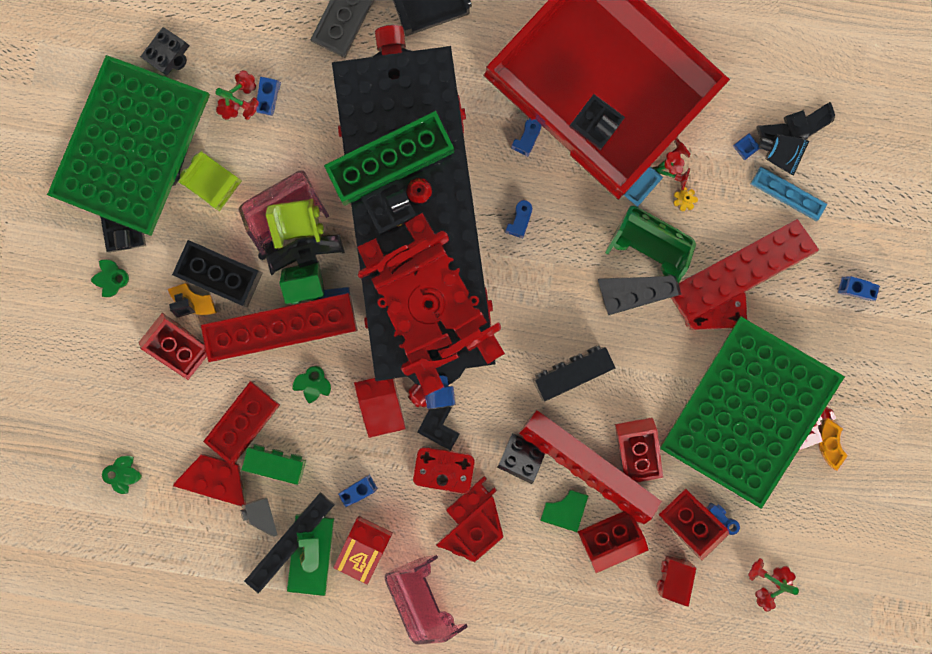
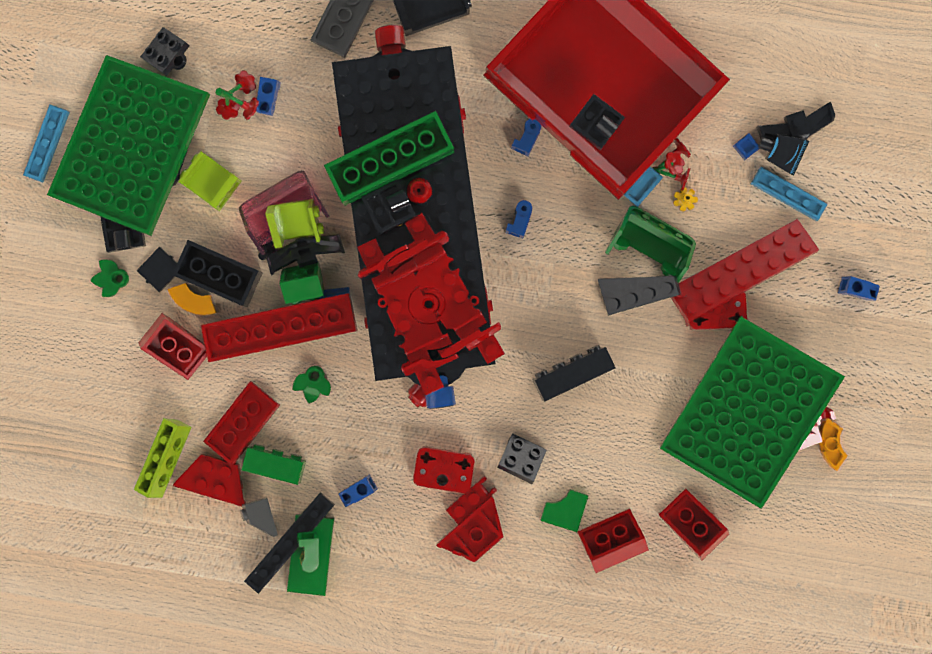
green plate [102,456,142,494] -> none
black tile [169,293,196,318] -> none
red slope [333,516,393,585] -> none
red slope [354,378,406,438] -> none
clear pink windscreen [385,555,468,645] -> none
black plate [417,406,460,451] -> none
brick [519,410,662,525] -> none
red slope [615,417,663,482] -> none
red slope [657,556,697,607] -> none
blue plate [706,503,740,535] -> none
red plant [748,558,799,612] -> none
none -> dark azure tile [23,105,70,183]
none -> lime brick [134,418,192,498]
none -> black piece [137,247,177,292]

